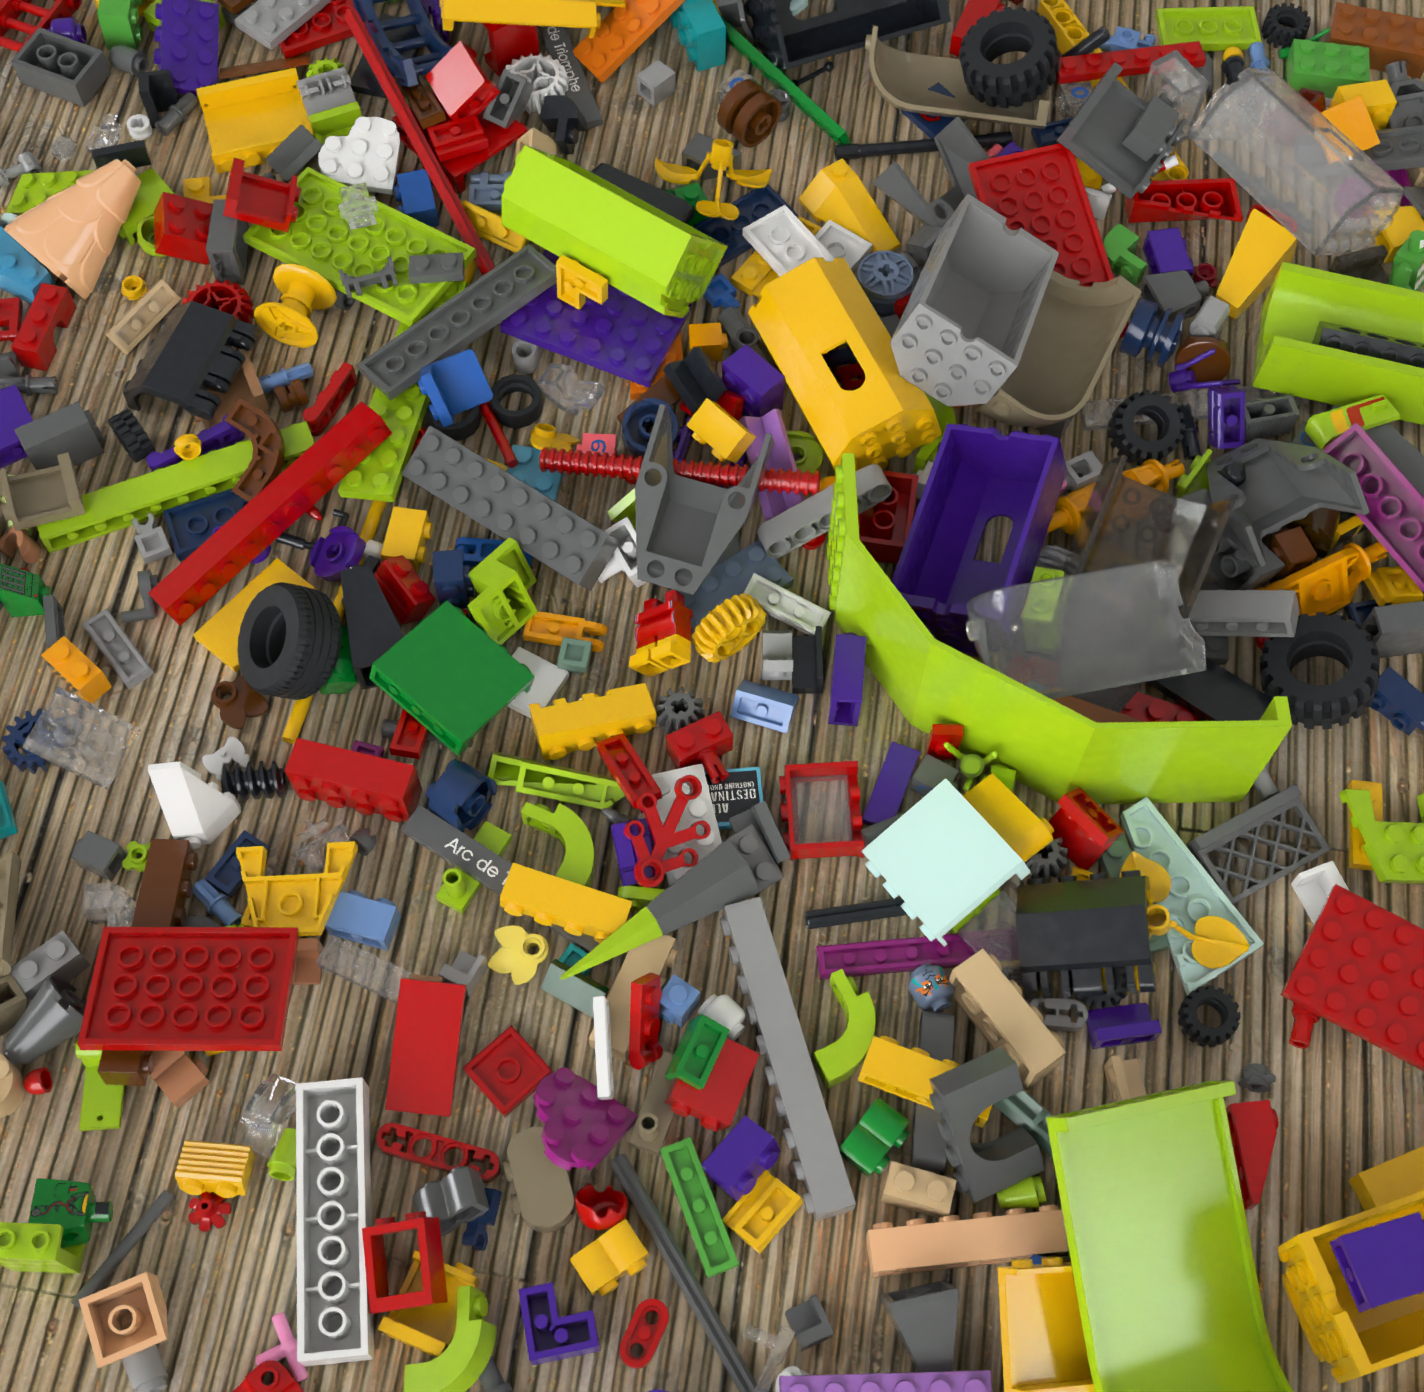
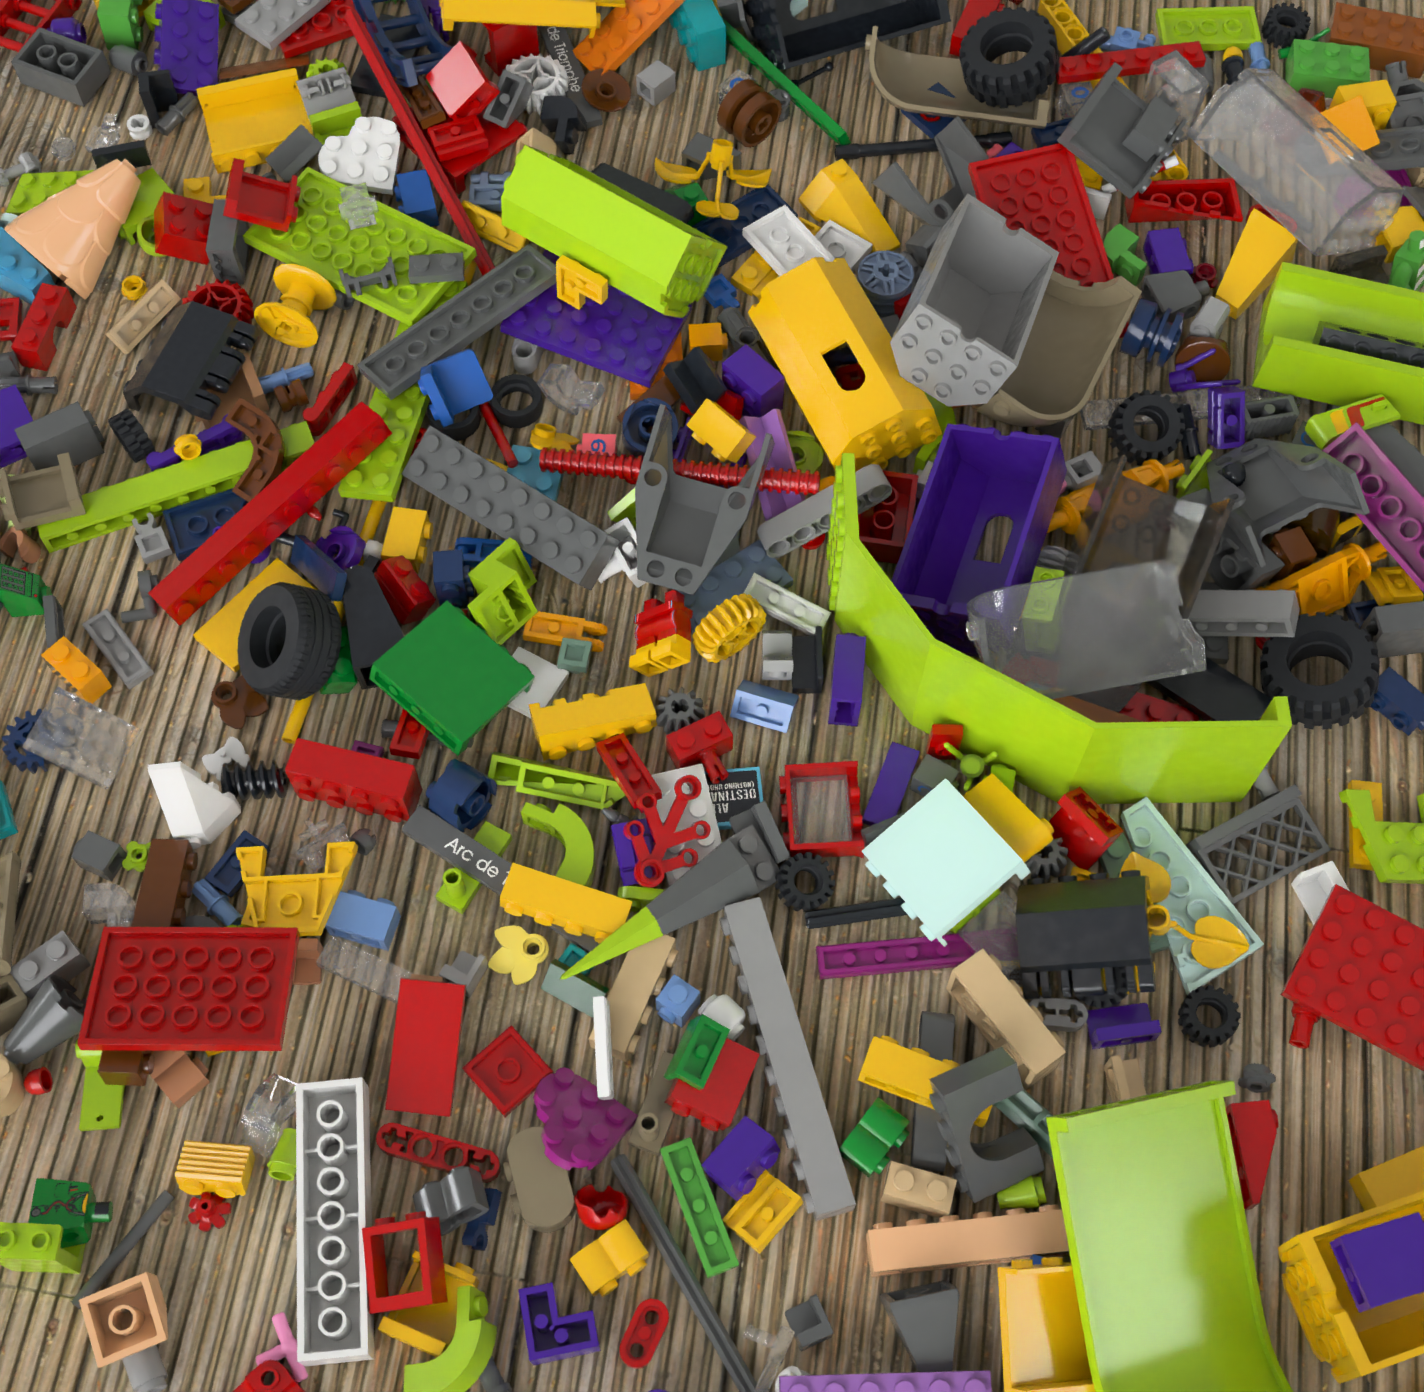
red plate [629,972,663,1070] -> none
lime arch [812,969,876,1089] -> none
sand blue head [908,963,955,1013] -> none
none -> dark blue tile [290,535,347,601]
none -> reddish brown dish [581,69,631,112]
none -> black tyre [775,852,835,912]

